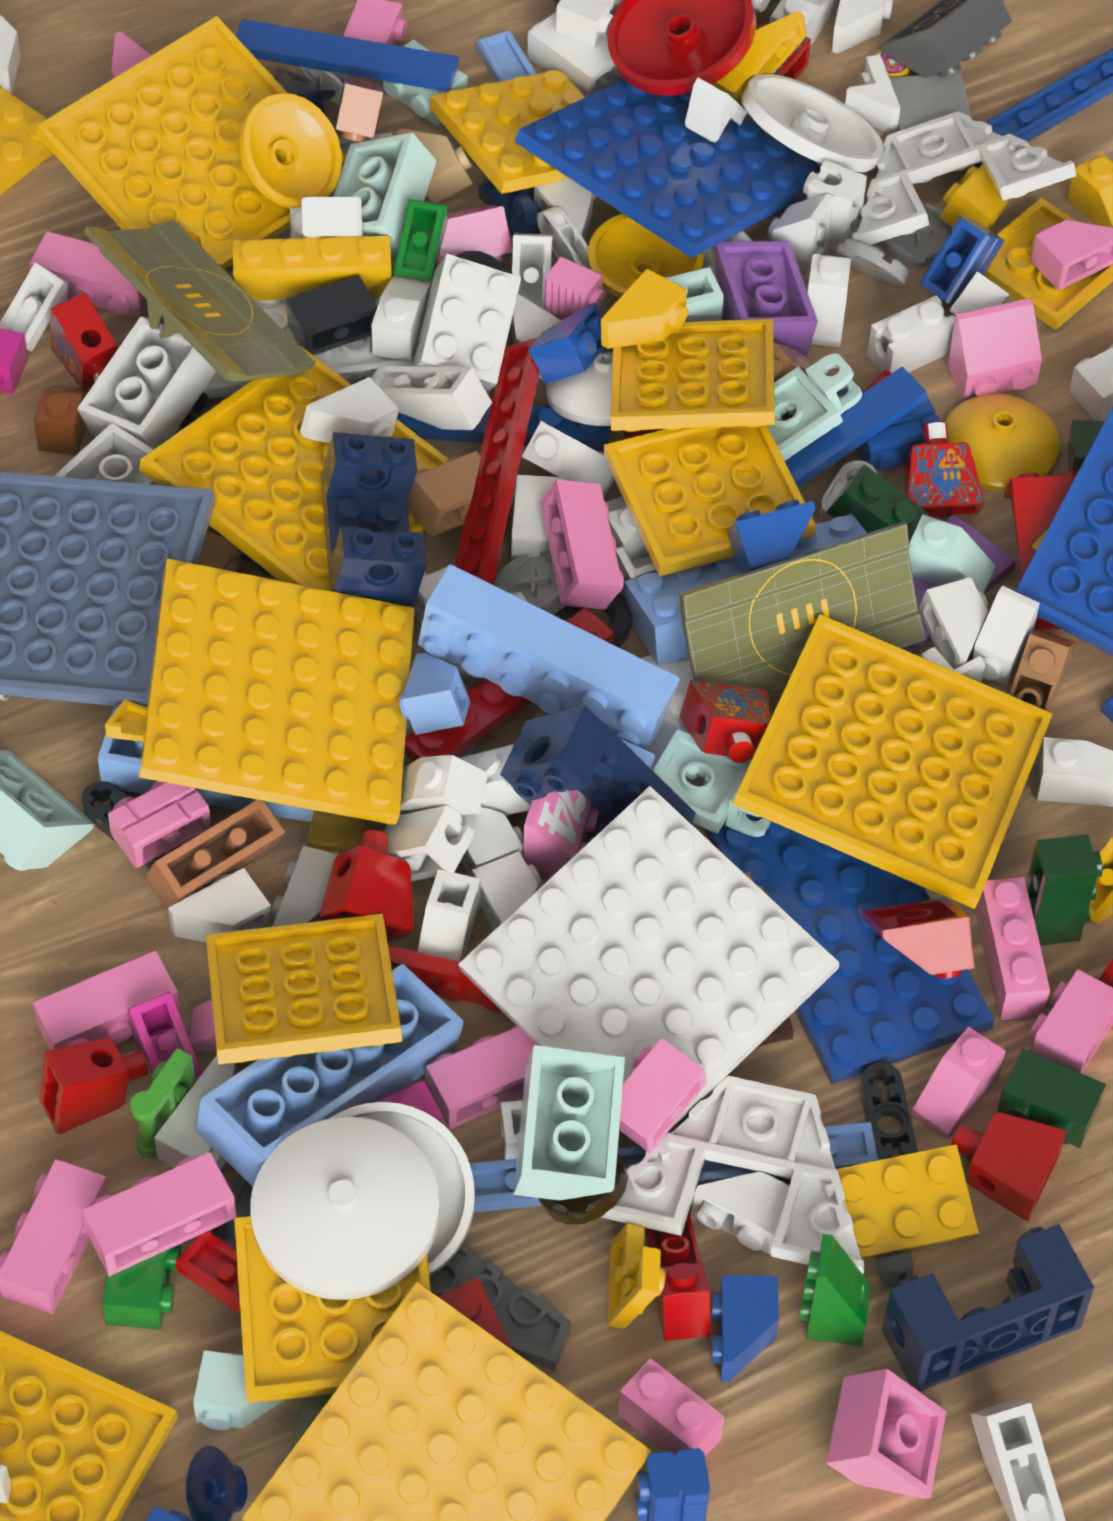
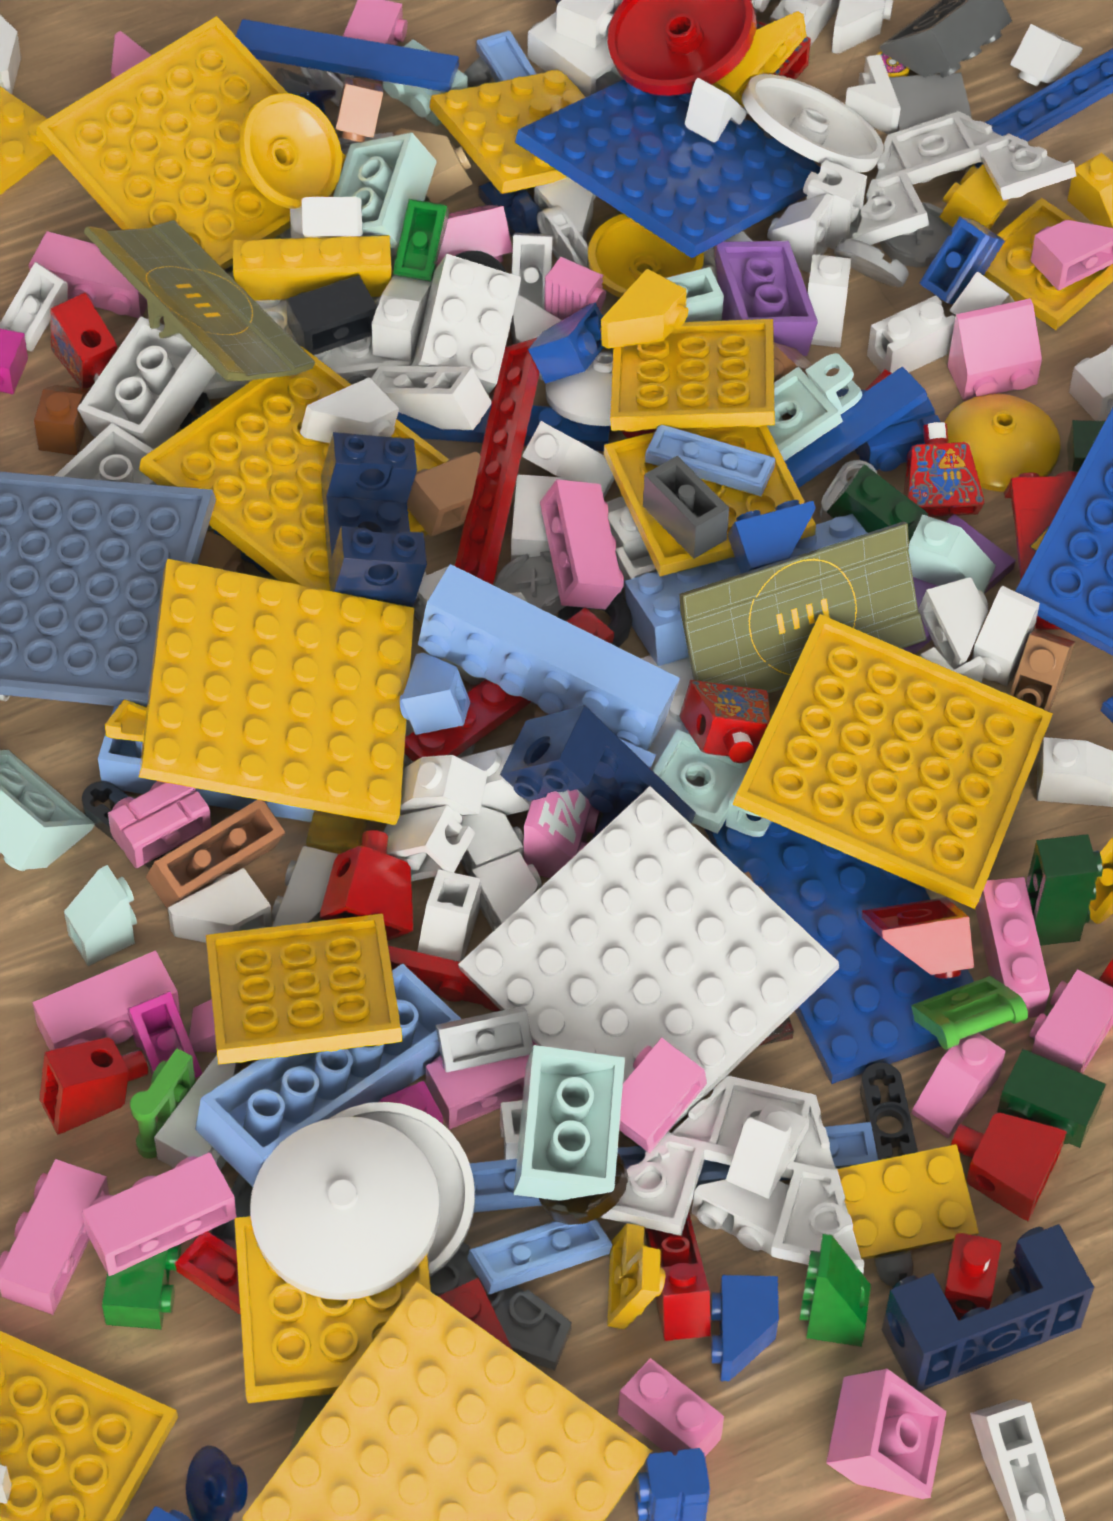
light aqua slope [193,1350,286,1431] -> none
none -> light aqua slope [64,865,137,966]
none -> light grey plate [436,1006,533,1073]
none -> dark grey hinge [463,57,492,87]
none -> light blue tile [467,1219,612,1294]
none -> dark grey brick [643,455,729,559]
none -> light blue tile [645,424,776,496]
none -> white slope [727,1101,809,1199]
none -> bright green plate [911,976,1028,1050]
none -> red torso [943,1232,1002,1321]
none -> white slope [1010,24,1083,86]

